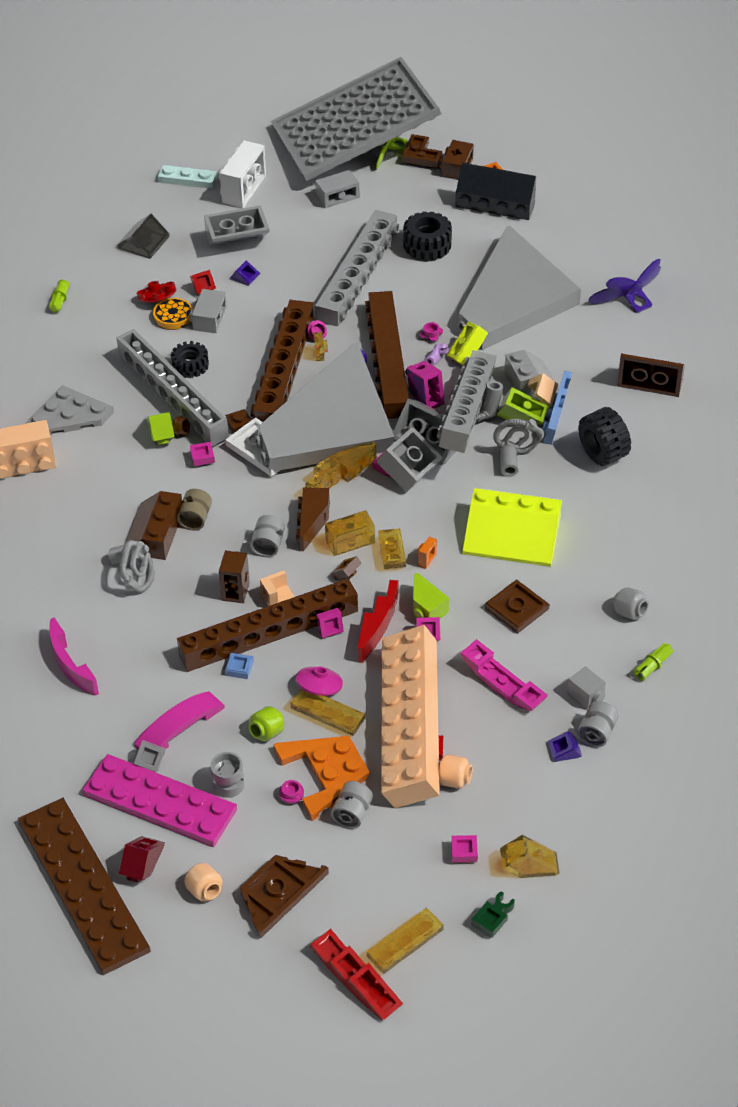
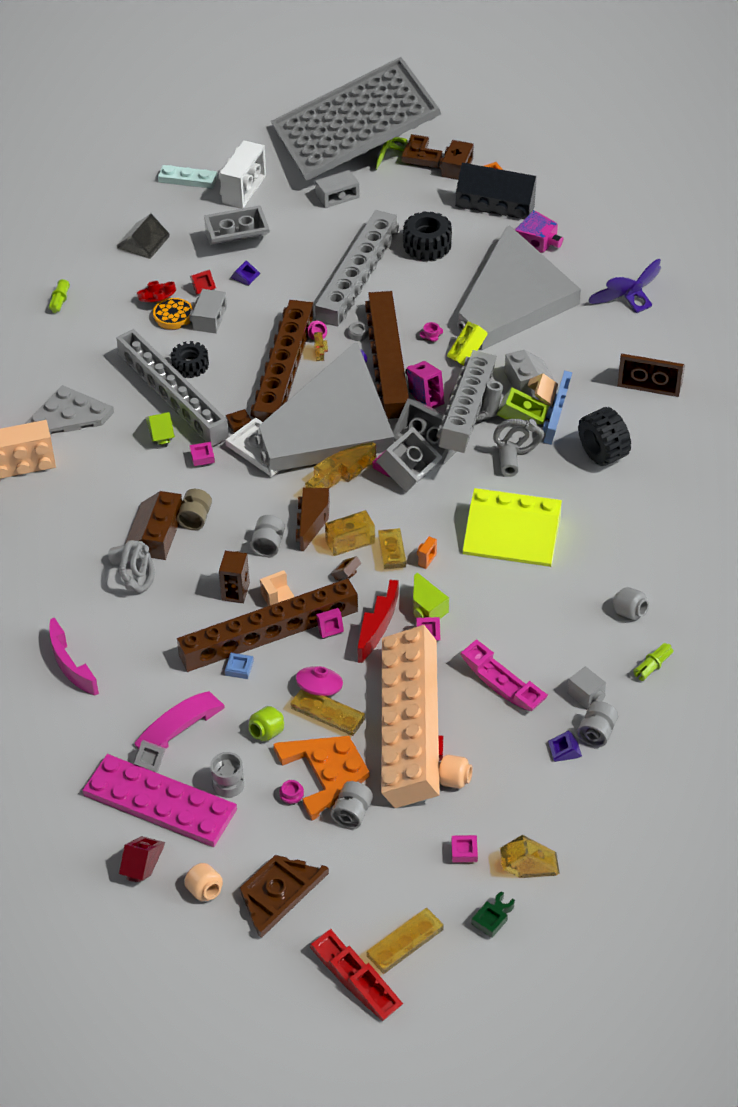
reddish brown plate [18,797,151,975] -> none
reddish brown plate [172,416,190,436] -> none
lavender arm [424,343,448,365] -> none
reddish brown tile [485,579,550,634] -> none
none -> light grey tile [348,322,368,341]
none -> dark pink torso [515,210,564,253]

